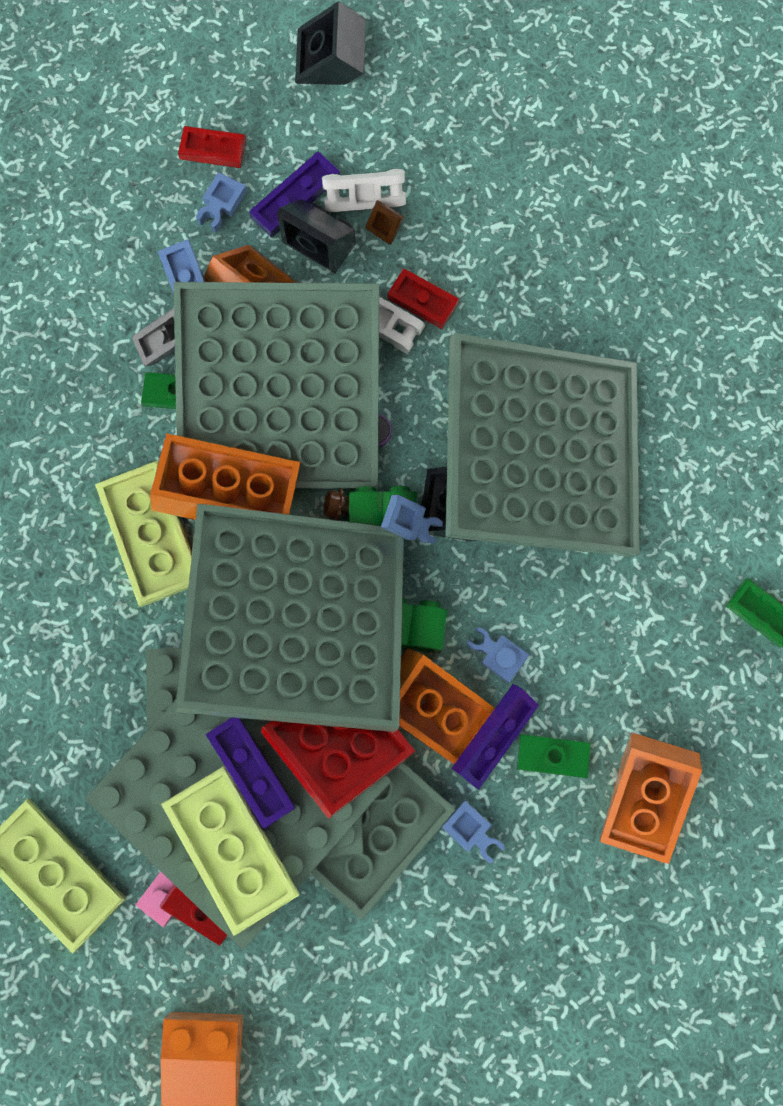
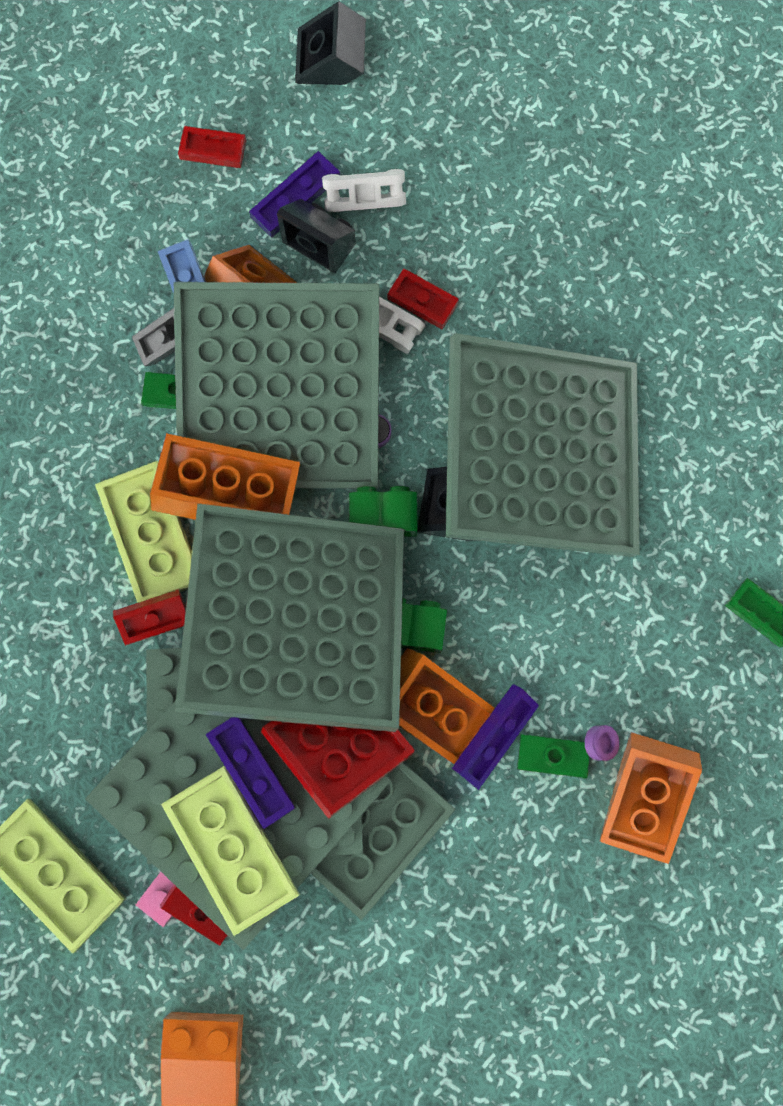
medium blue plate [196,172,247,233] -> none
reddish brown plate [323,489,349,521] -> none
reddish brown slope [365,200,404,245] -> none
medium blue plate [381,495,443,543] -> none
medium blue plate [441,801,505,863] -> none
medium blue plate [466,627,529,684] -> none
none -> red plate [113,589,186,646]
none -> medium lavender tile [585,725,619,761]

